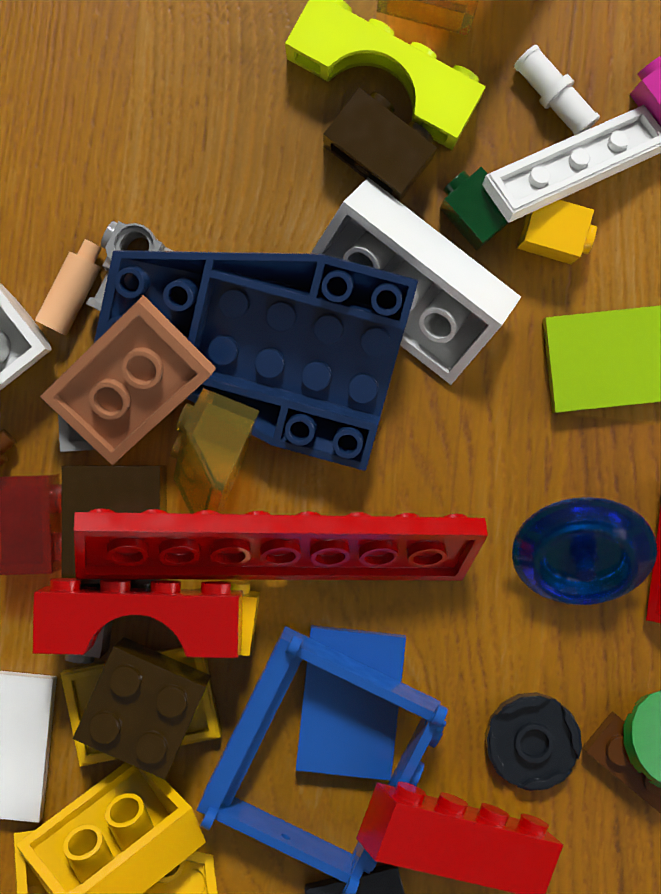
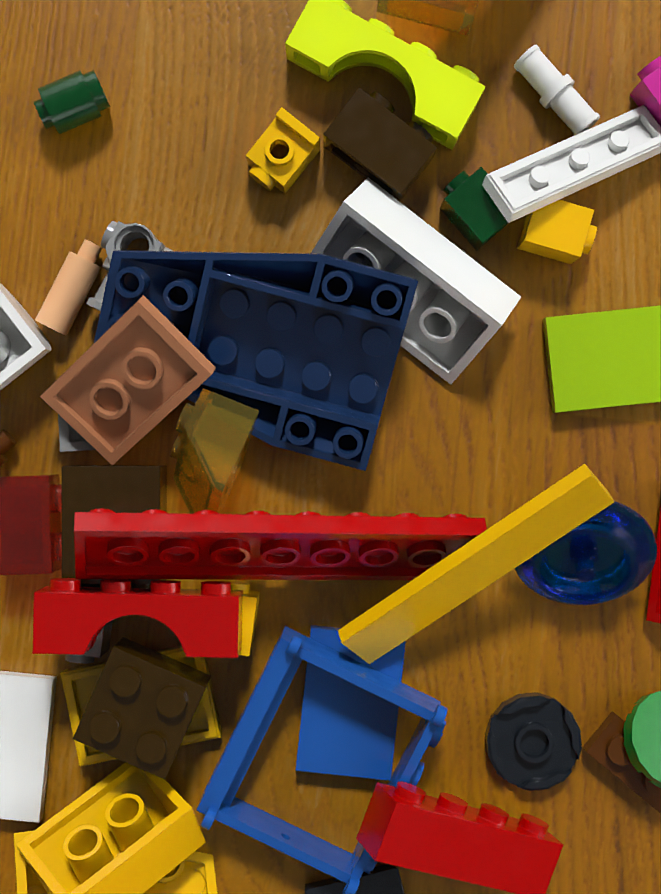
none -> dark green brick [34,70,110,134]
none -> yellow brick [245,107,320,194]
none -> yellow tile [338,464,614,664]

